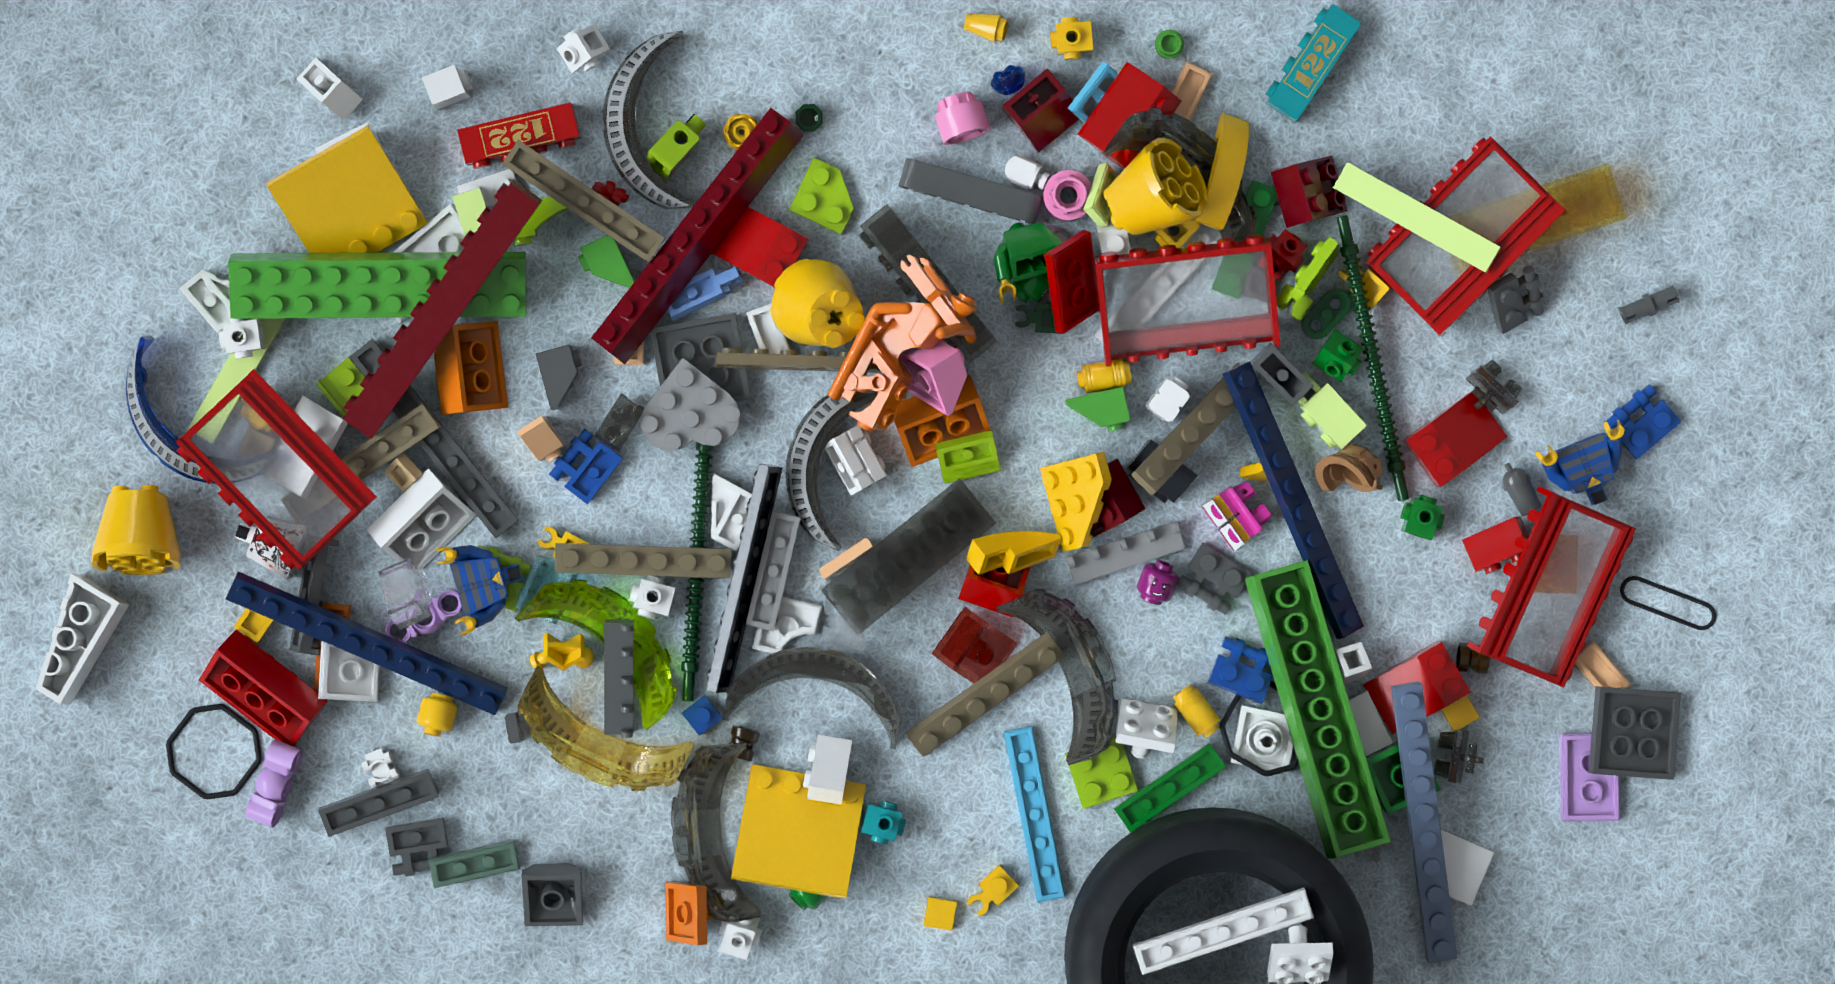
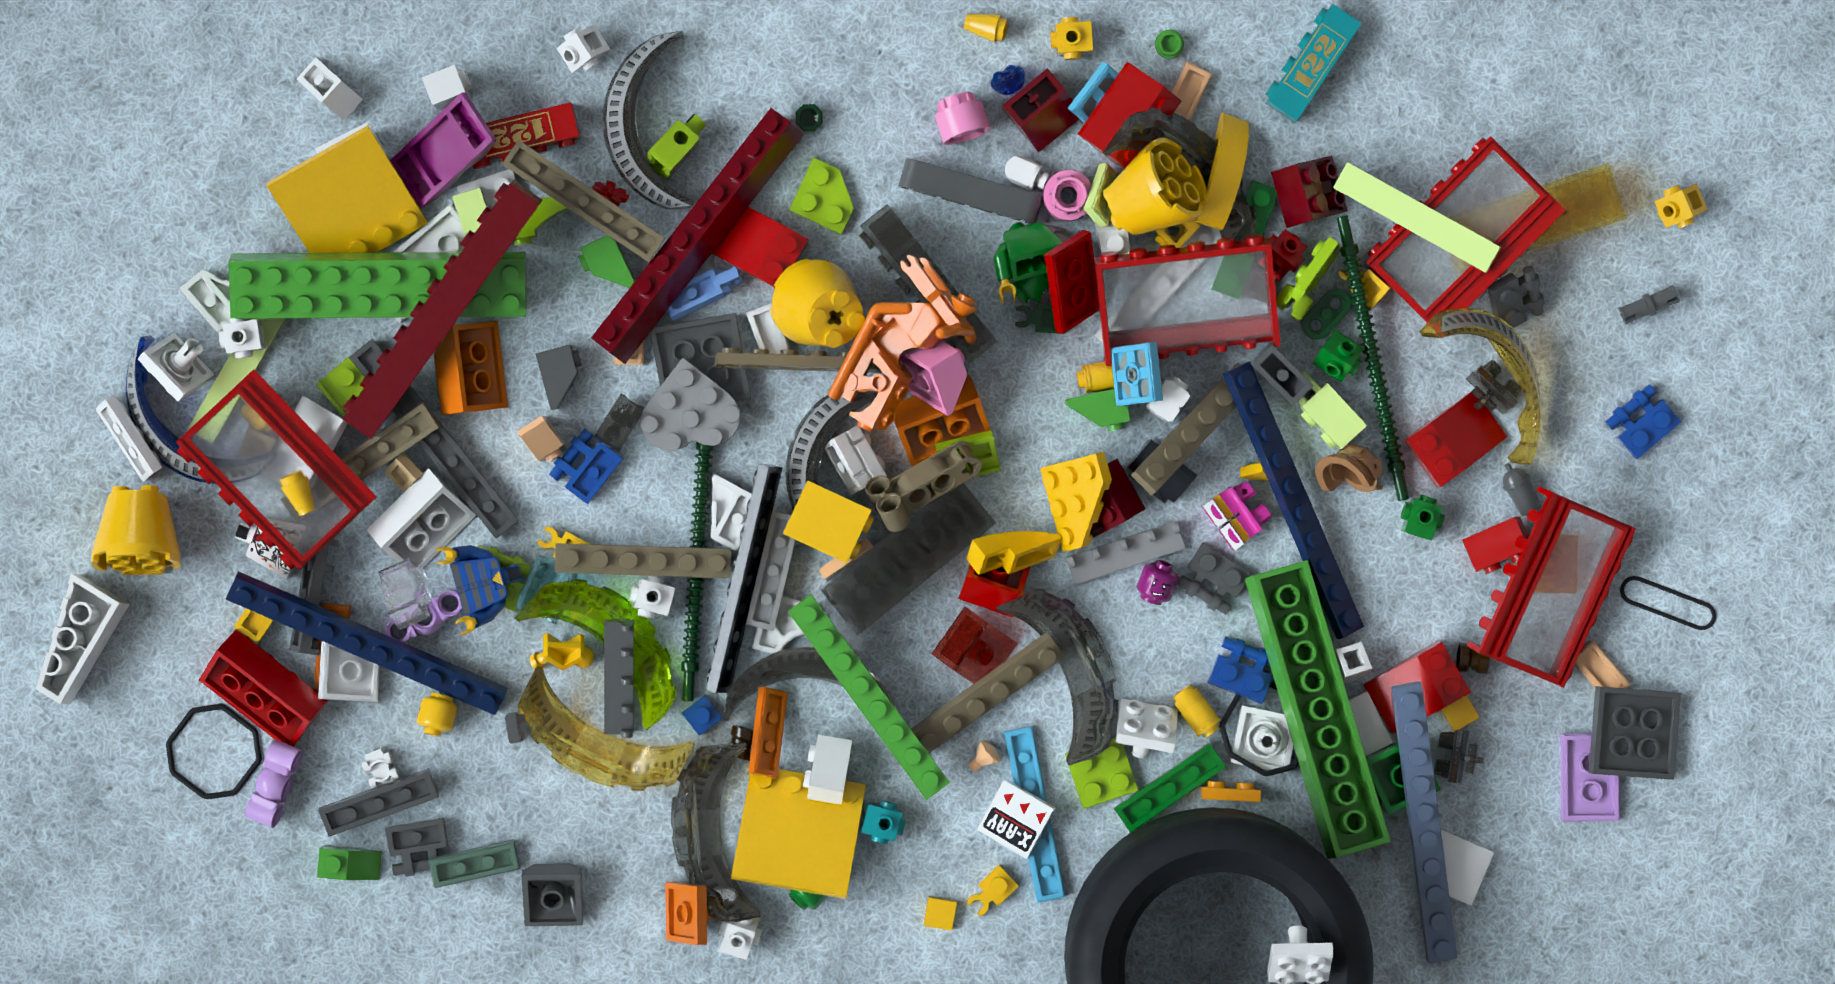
yellow plate [723,114,757,150] -> none
white tile [1132,888,1314,975] -> none
torso [1535,419,1624,506] -> none
none -> white plate [96,394,162,482]
none -> white plate [138,333,214,401]
none -> yellow cone [280,470,316,516]
none -> bright green slope [317,845,382,880]
none -> magenta slope [390,92,497,208]
none -> orange tile [748,687,788,779]
none -> yellow brick [783,480,874,563]
none -> bright green plate [788,594,950,800]
none -> dark tan piece [865,441,982,532]
none -> light nougat rock [969,740,1001,772]
none -> tile [977,779,1056,859]
none -> medium azure piece [1110,342,1163,406]
none -> light orange plate [1200,780,1261,802]
none -> clear yellow windscreen [1420,308,1540,465]
none -> yellow brick [1654,183,1708,229]

